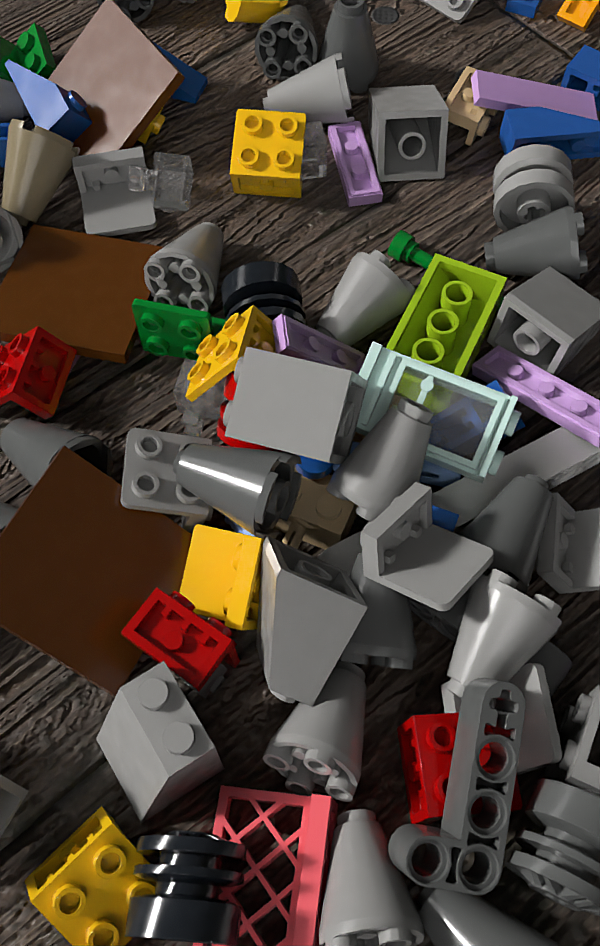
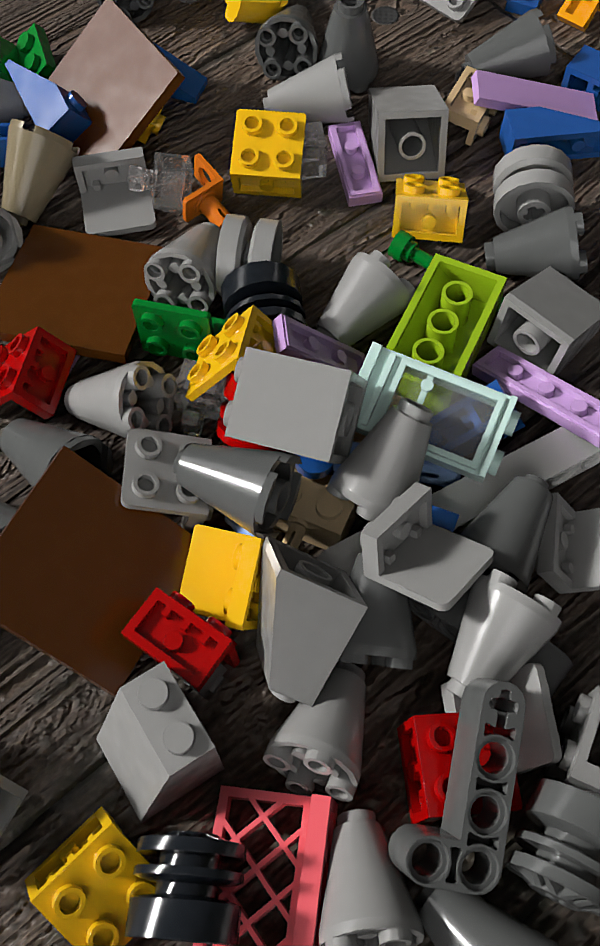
none -> light grey cone [64,361,177,438]
none -> orange bracket [183,153,231,229]
none -> light grey wheel [216,214,283,297]
none -> yellow bracket [392,174,469,243]
none -> dark grey cone [461,8,557,80]

